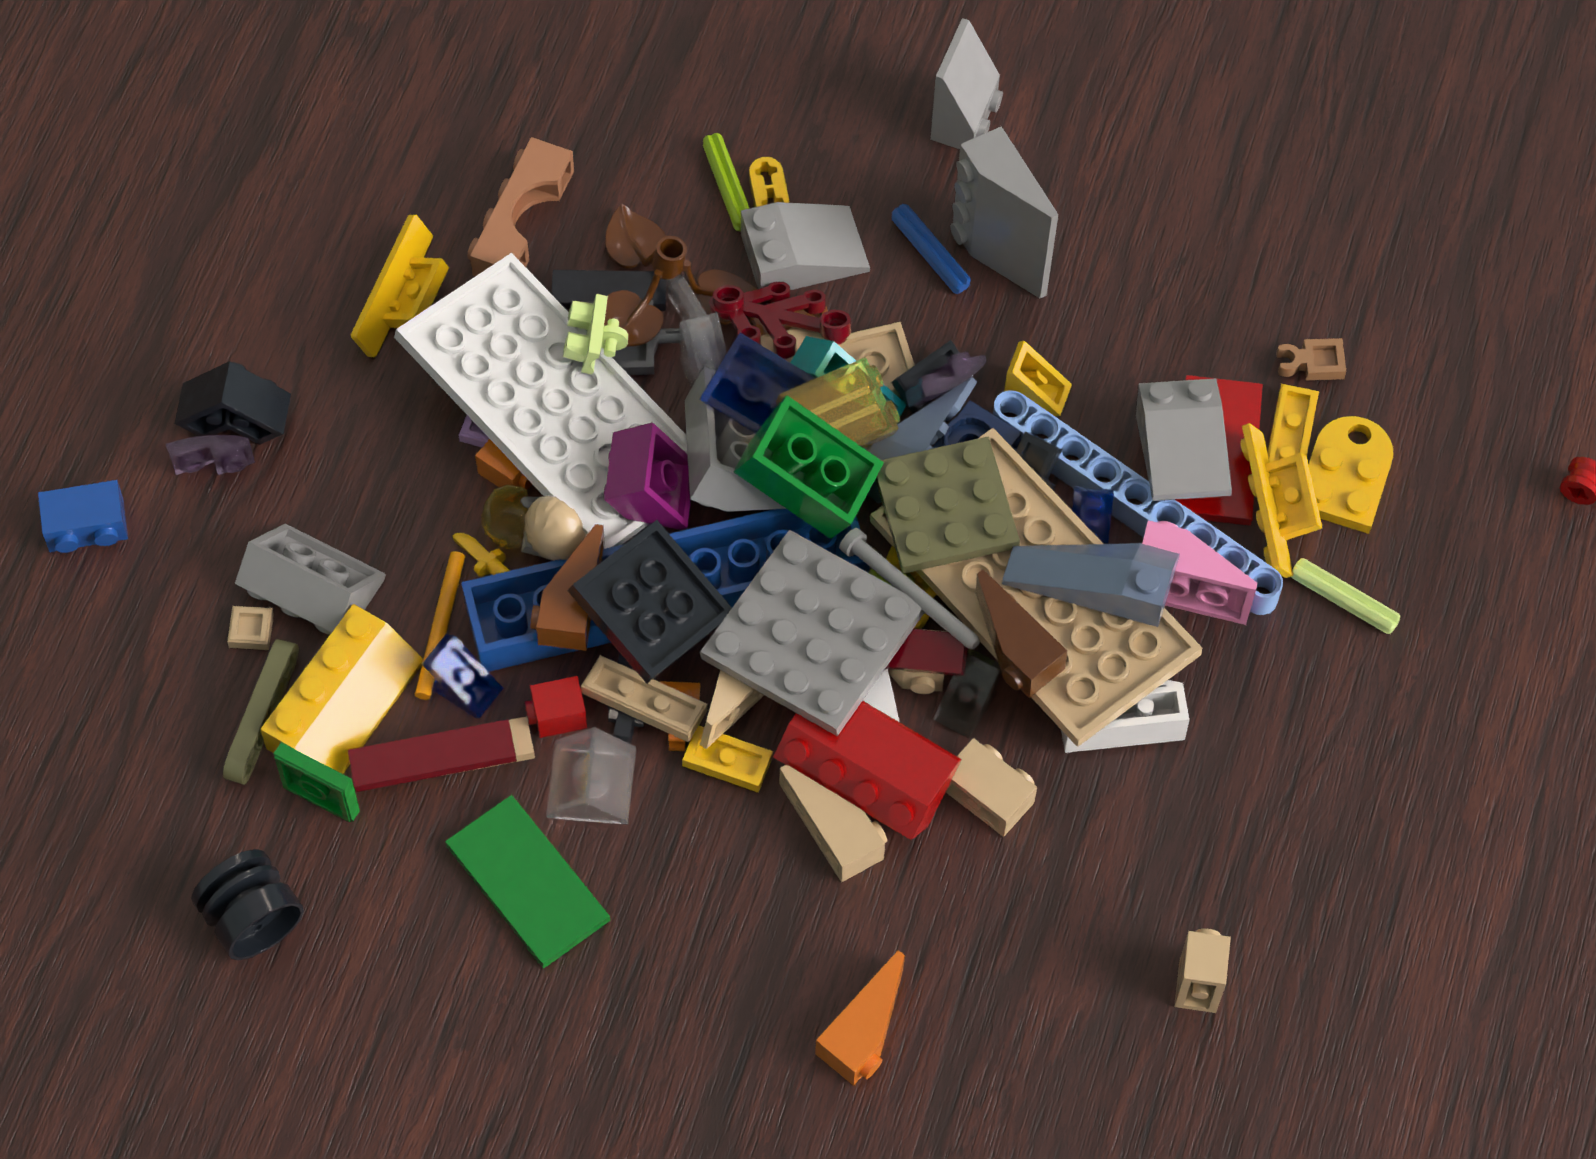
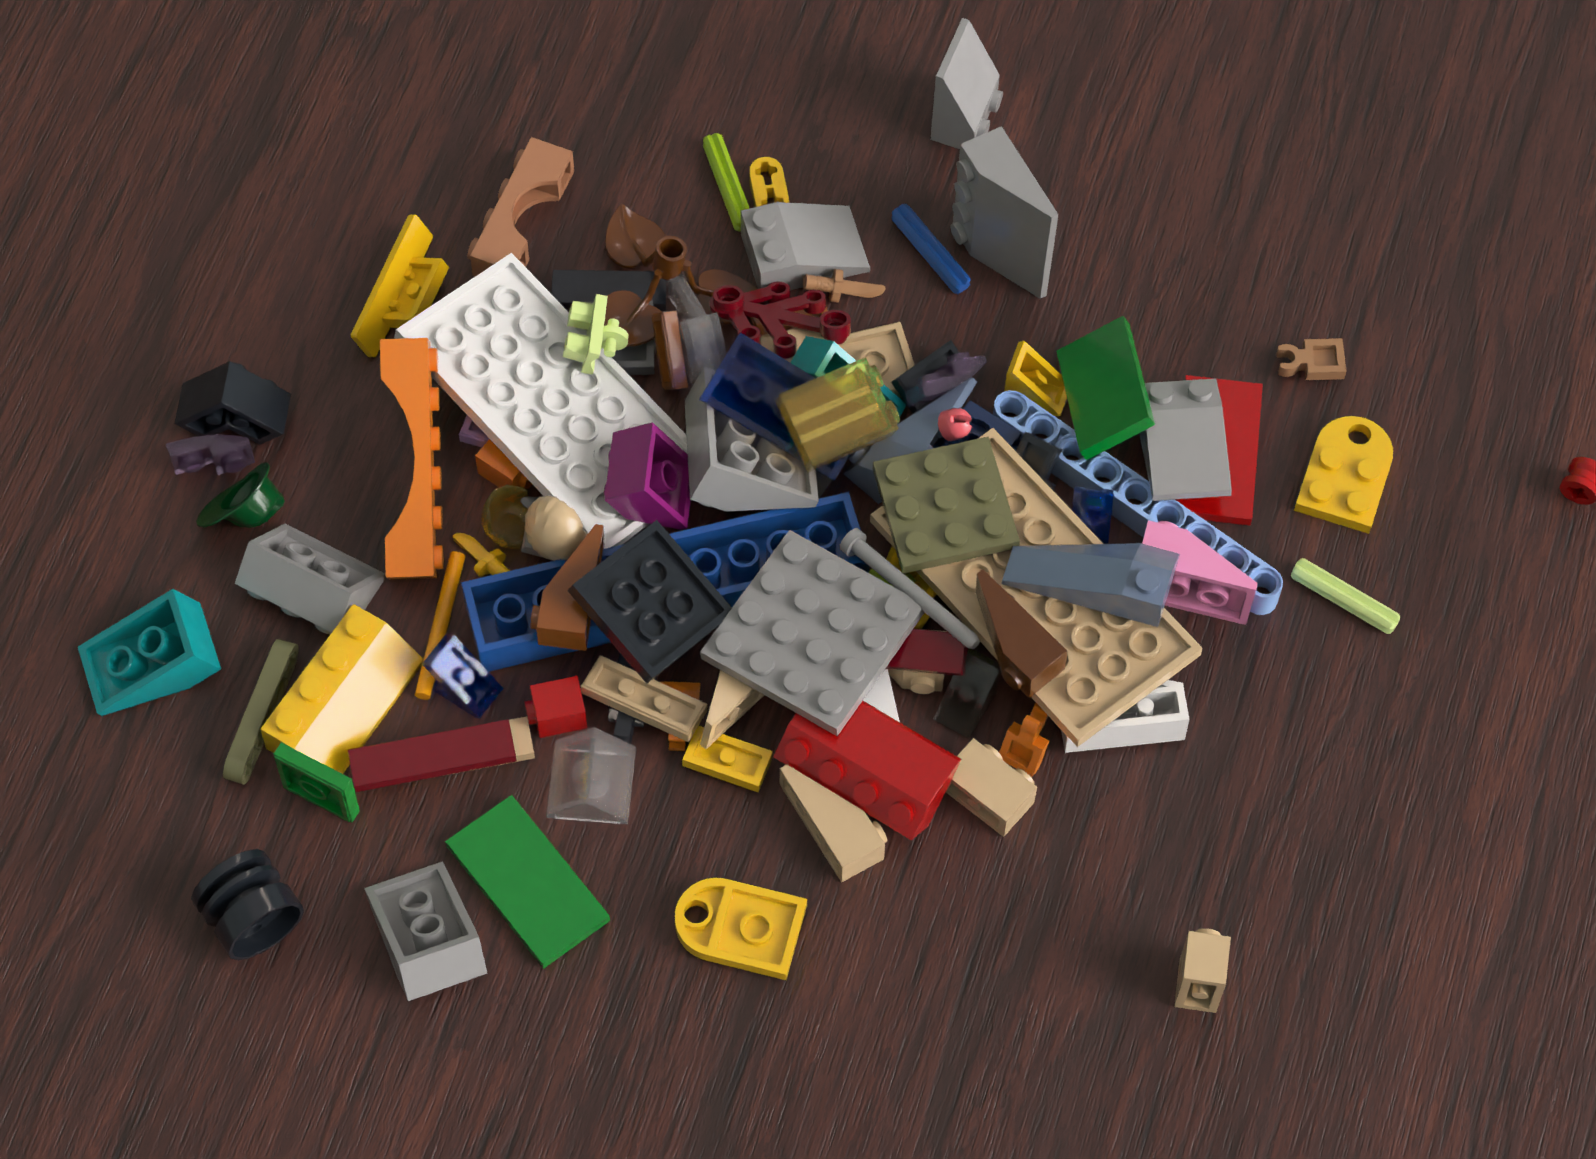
blue brick [38,480,128,553] -> none
tan tile [227,606,274,650] -> none
green slope [733,395,884,539] -> none
orange slope [815,950,905,1086] -> none
yellow bracket [1241,423,1323,578] -> none
yellow tile [1267,384,1319,463] -> none
none -> teal slope [78,589,221,716]
none -> dark green piece [196,462,285,528]
none -> light grey slope [364,861,487,1001]
none -> orange arch [380,338,444,580]
none -> dark orange tile [651,311,688,390]
none -> yellow plate [675,878,807,980]
none -> medium nougat piece [803,269,886,303]
none -> coral hinge [938,408,972,441]
none -> orange plate [999,703,1049,777]
none -> green tile [1056,316,1155,460]

